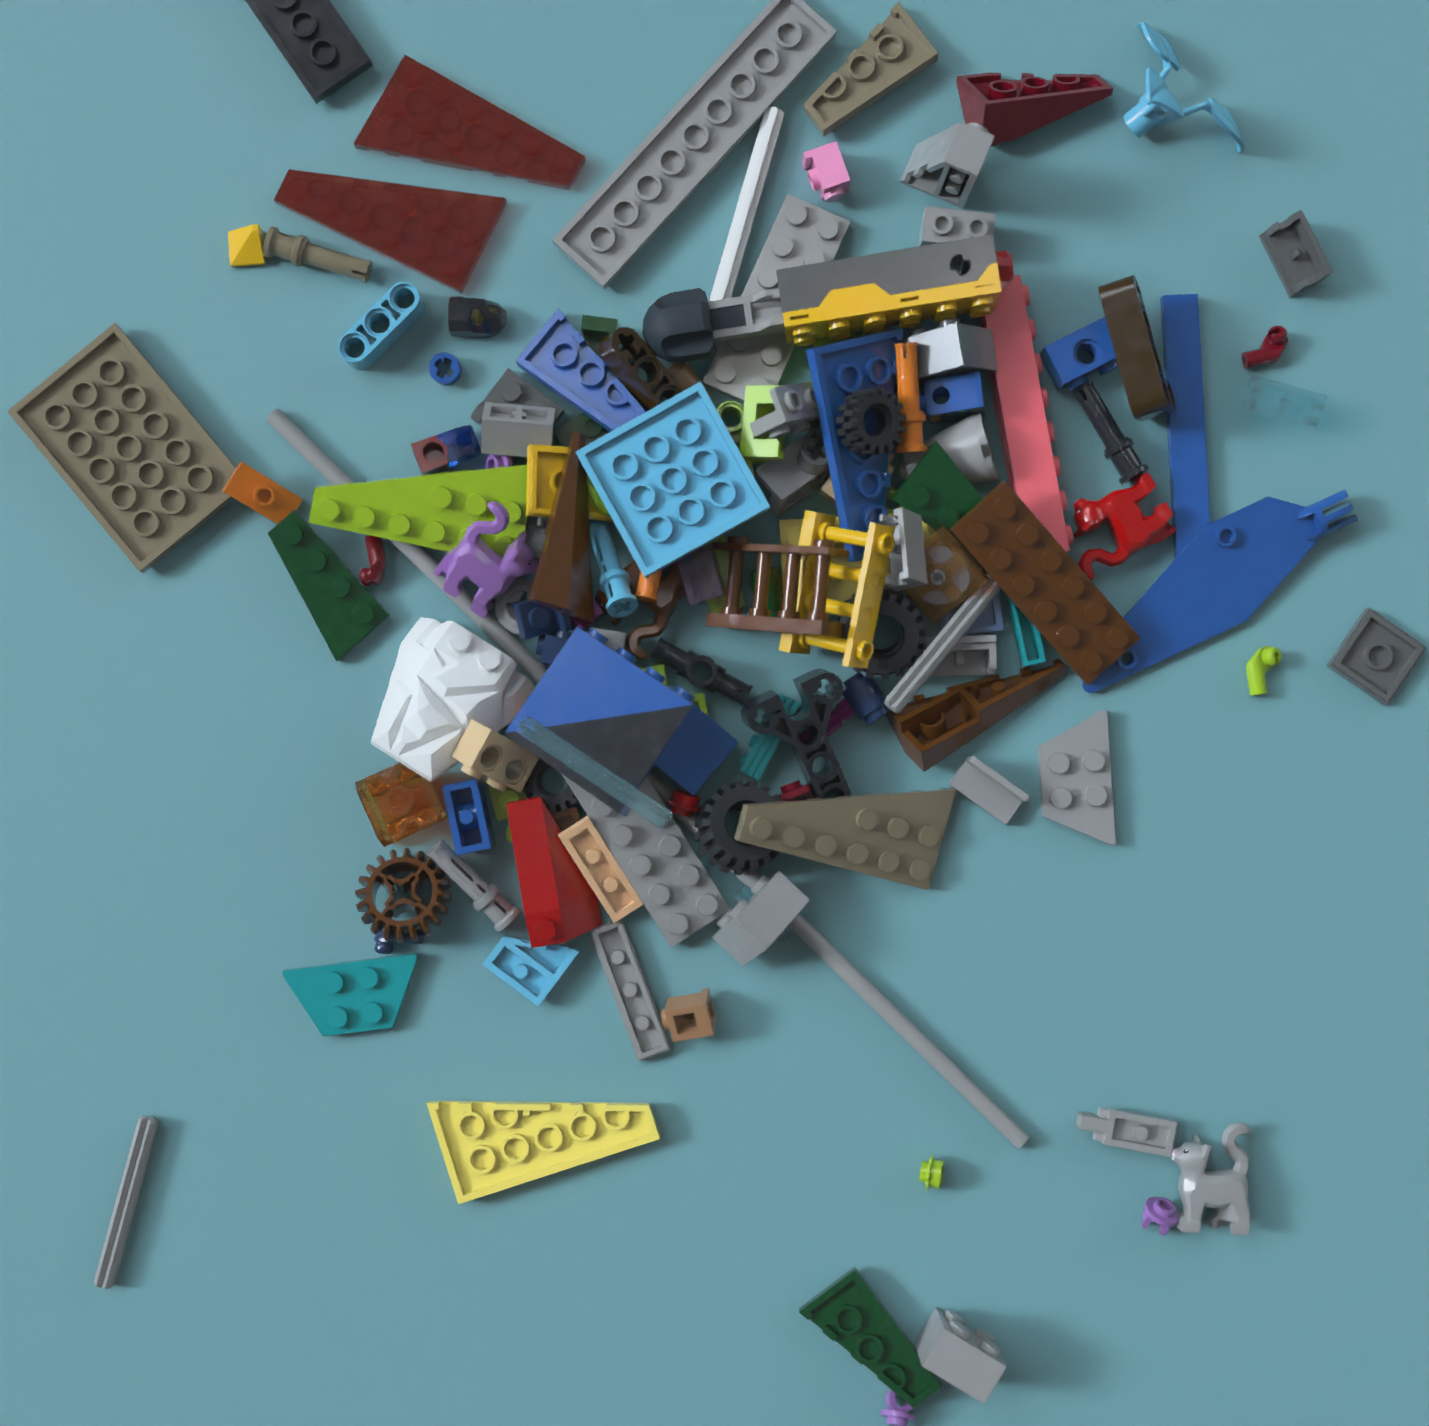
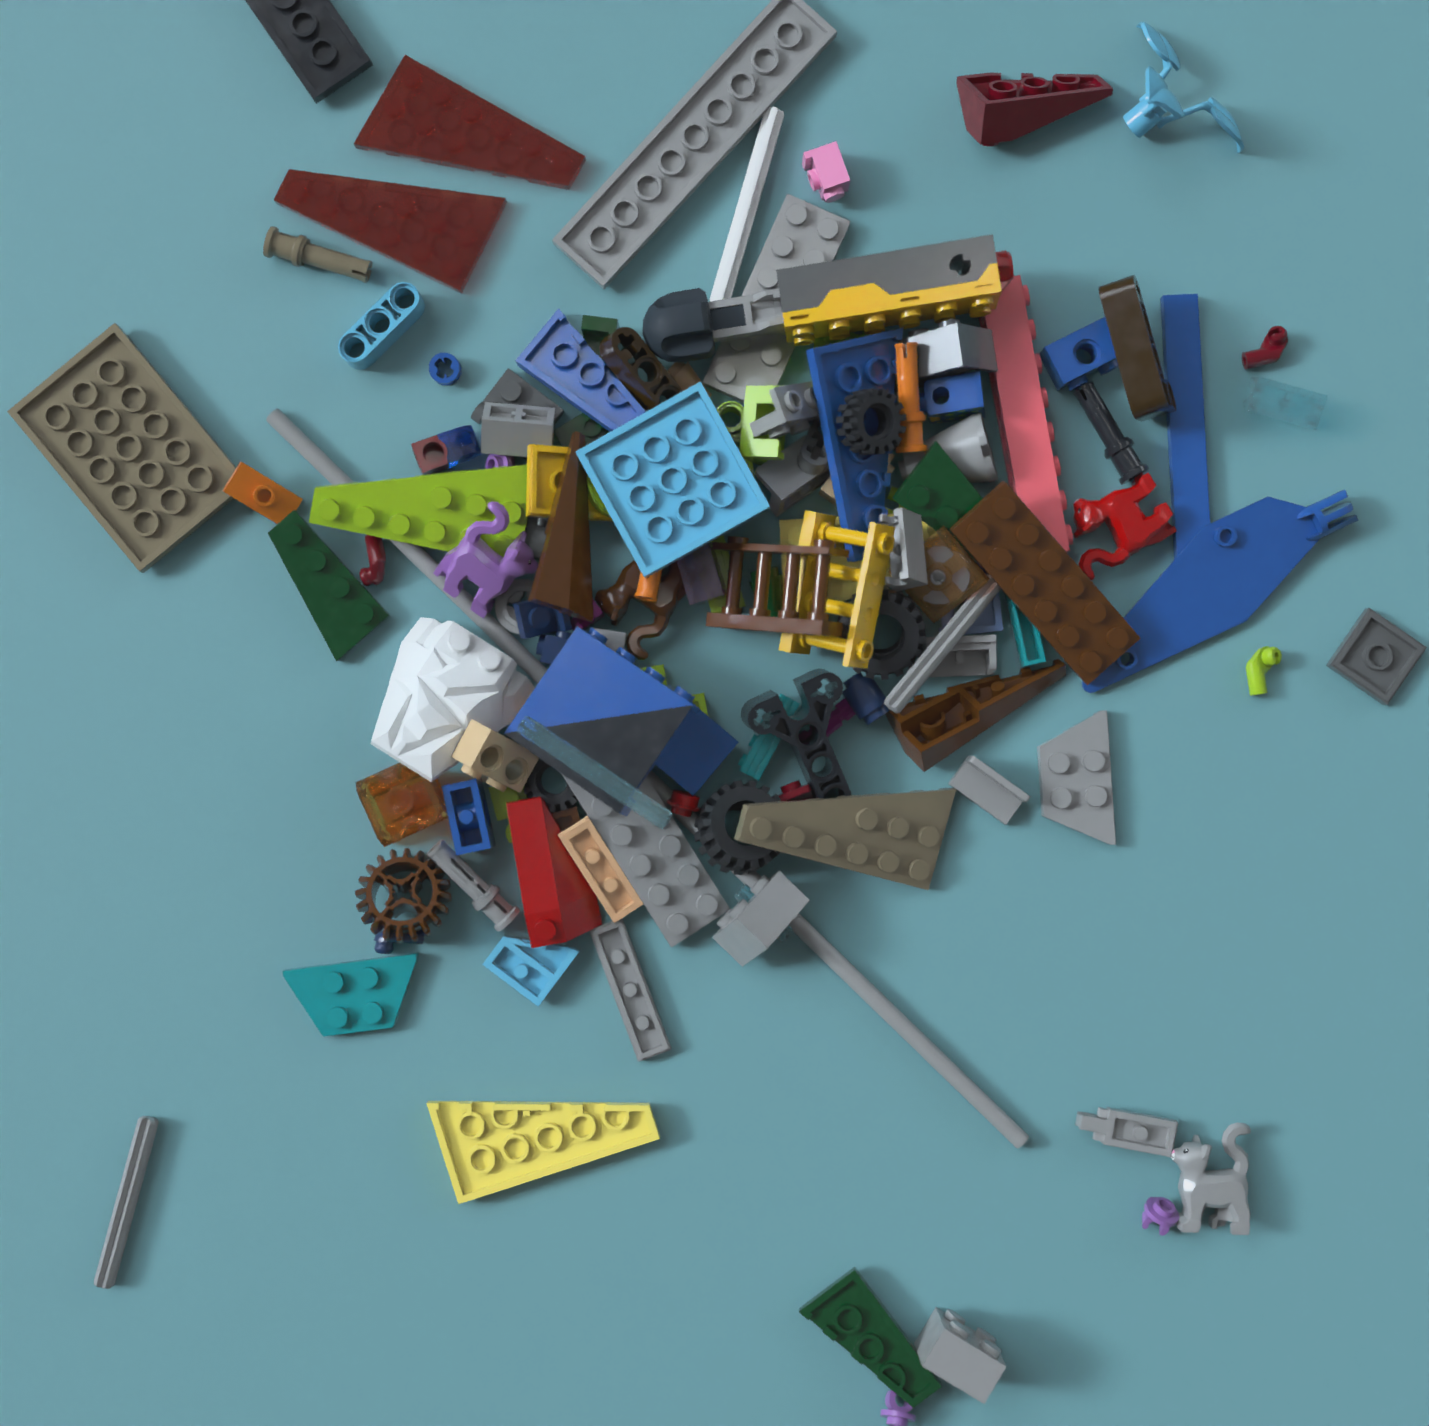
yellow slope [228,224,266,267] -> none
black rock [448,296,507,338] -> none
medium azure pin [589,521,638,618] -> none
black pin [650,637,753,706] -> none
medium nougat brick [661,988,717,1042] -> none
dark tan wing [804,2,938,137] -> none
light grey wedge [900,122,994,209] -> none
light grey brick [918,206,996,246] -> none
lime plate [919,1155,945,1191] -> none
dark grey hinge [1259,210,1333,297] -> none

